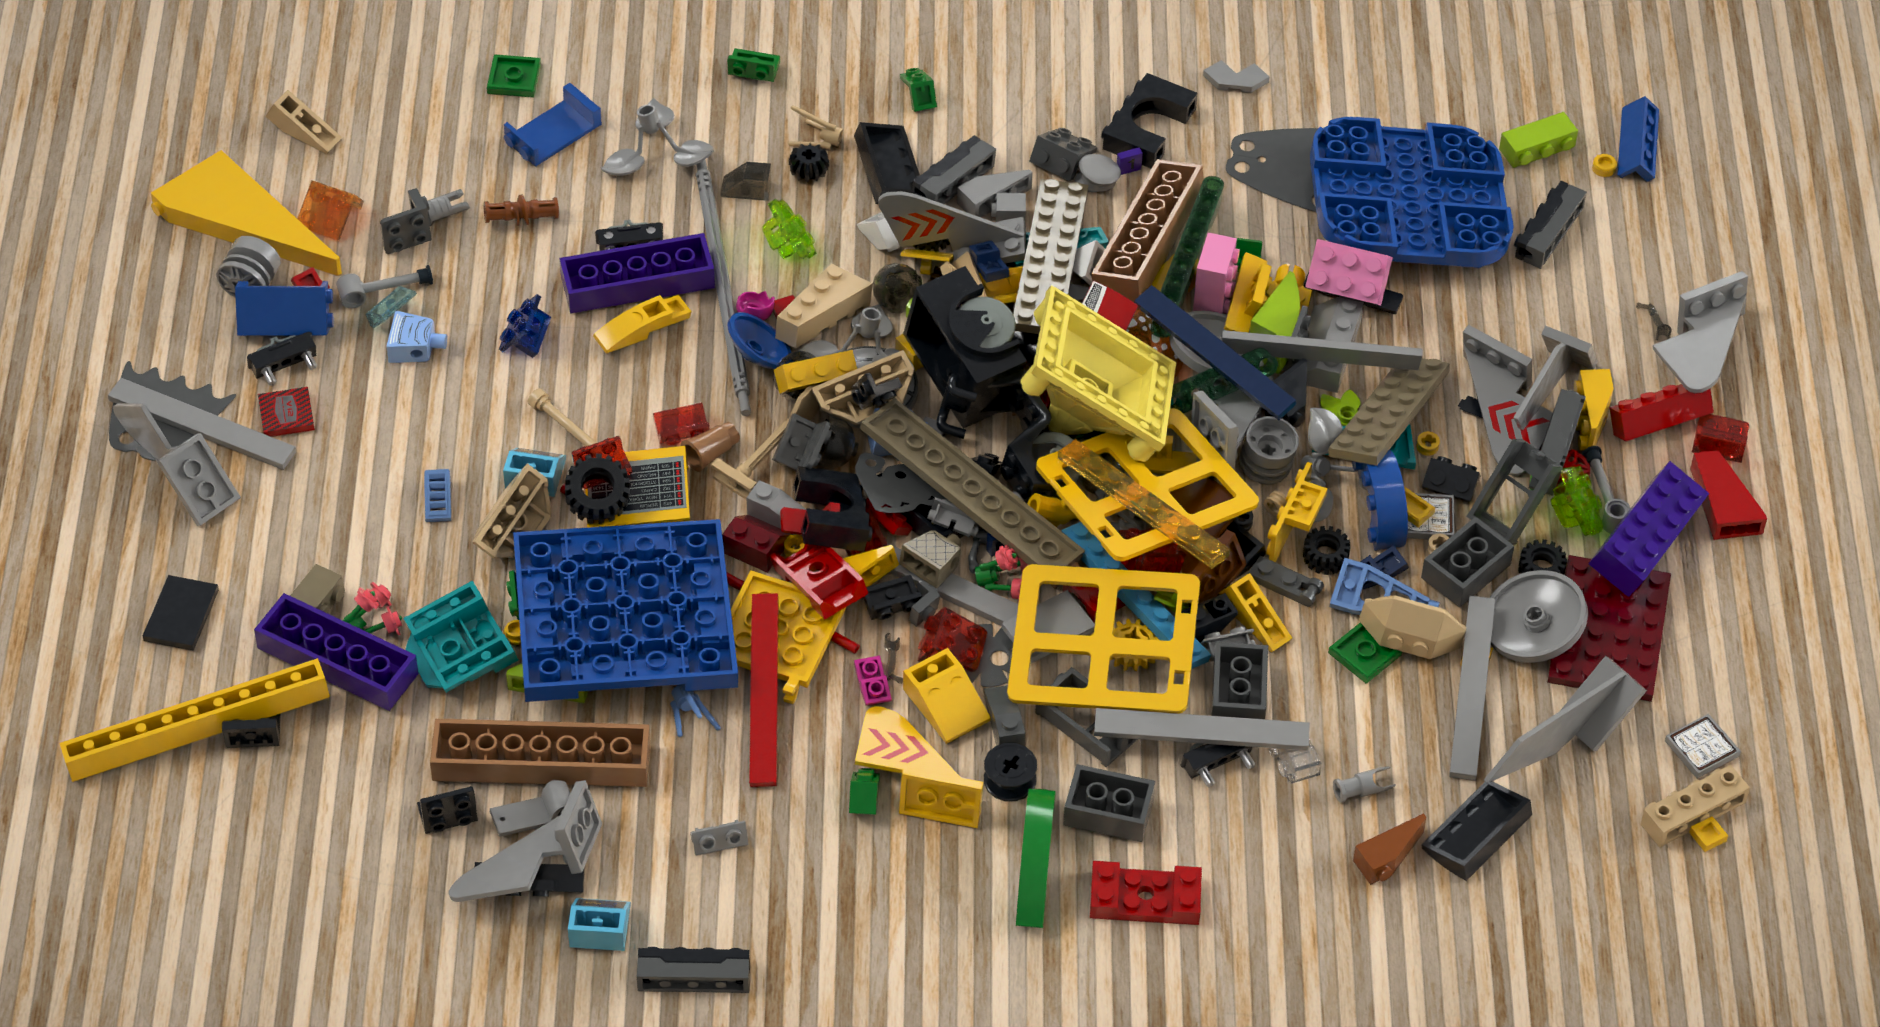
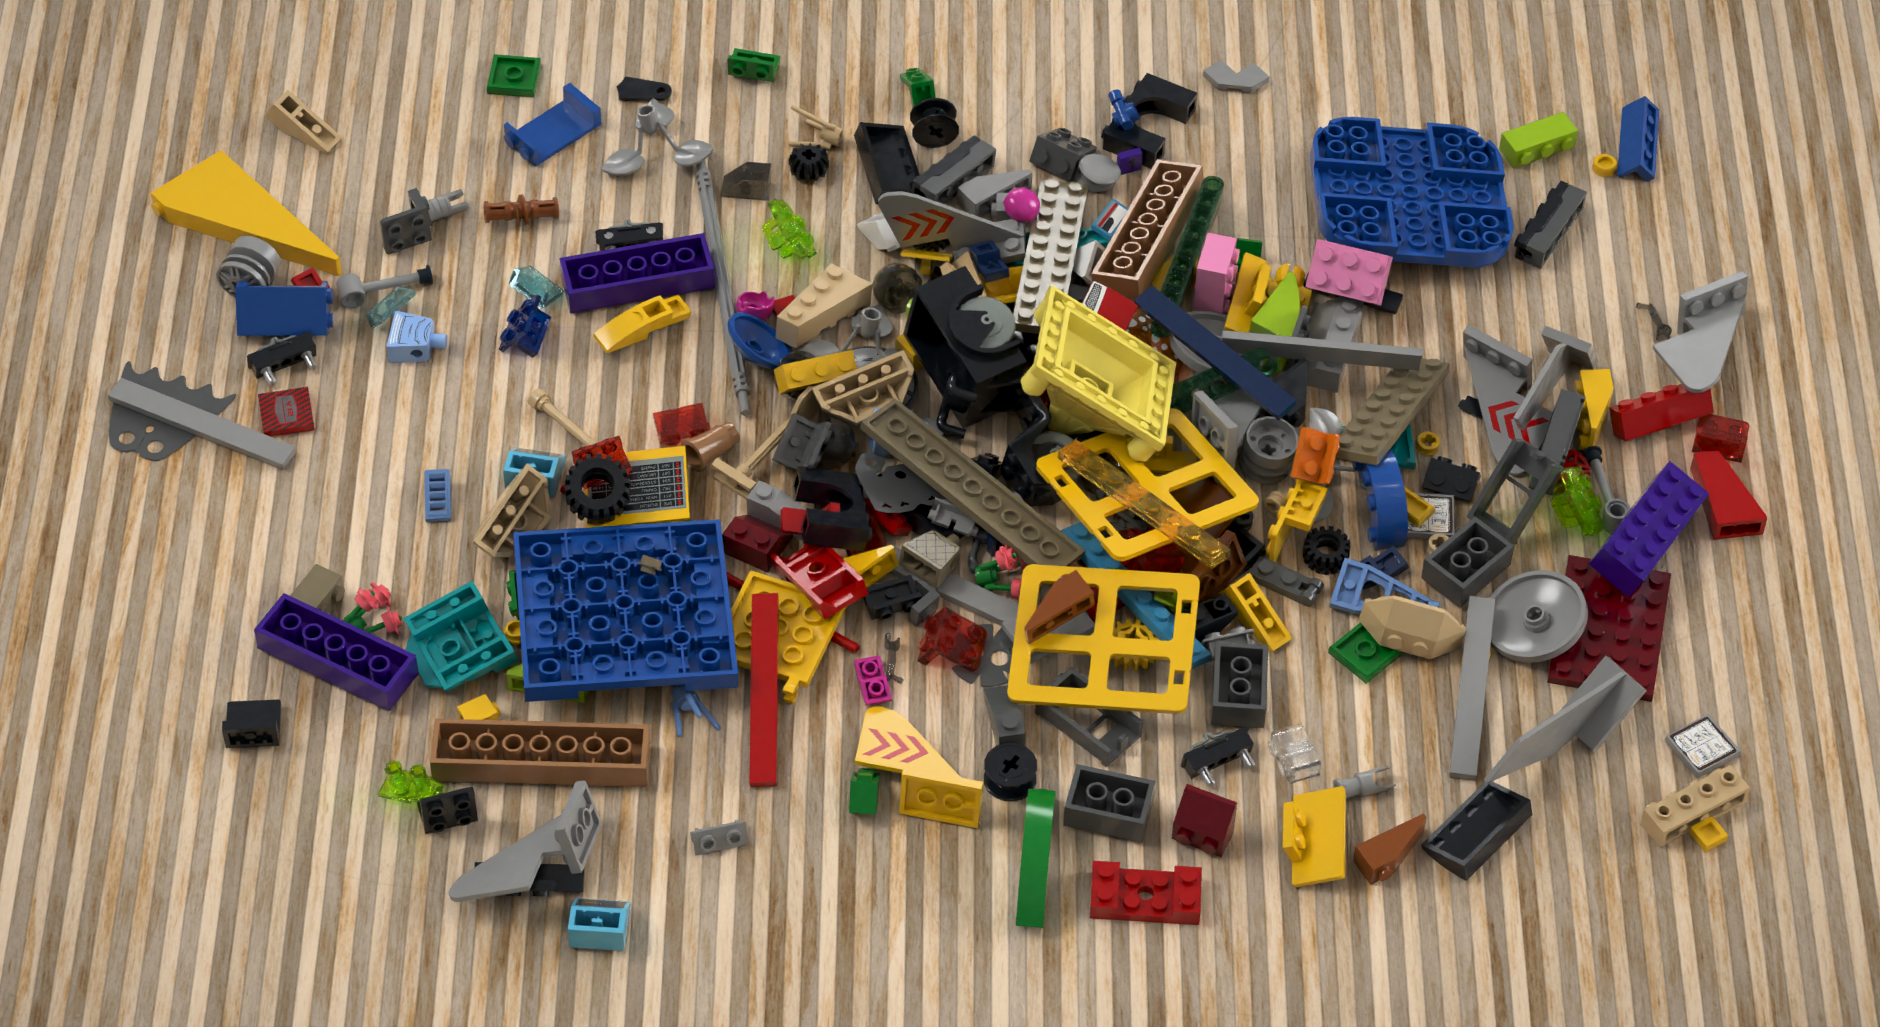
yellow brick [59,658,330,782] -> none
light grey piece [113,403,241,526] -> none
black tile [142,575,219,651] -> none
clear orange bracket [297,180,364,240] -> none
light grey door [489,780,571,837] -> none
dark grey piece [637,947,750,993] -> none
yellow bush [784,534,805,557] -> none
black bracket [851,372,903,410] -> none
yellow slope [903,648,991,744] -> none
yellow piece [1027,493,1078,527] -> none
light grey tile [1094,708,1310,751] -> none
dark grey piece [1226,128,1318,212] -> none
lime plate [1320,389,1361,426] -> none
black tyre [1518,539,1567,575] -> none
none -> clear neon green connector [378,761,445,804]
none -> yellow brick [457,694,501,720]
none -> clear light blue slope [509,266,564,309]
none -> black piece [616,77,672,101]
none -> dark tan plate [637,555,662,575]
none -> black piece [910,98,959,148]
none -> dark pink hair [1003,187,1040,223]
none -> dark orange slope [1024,570,1095,644]
none -> slope [1090,199,1129,241]
none -> blue plate [1108,89,1140,131]
none -> dark red slope [1172,784,1237,858]
none -> yellow bracket [1283,786,1346,888]
none -> orange bracket [1290,427,1340,485]

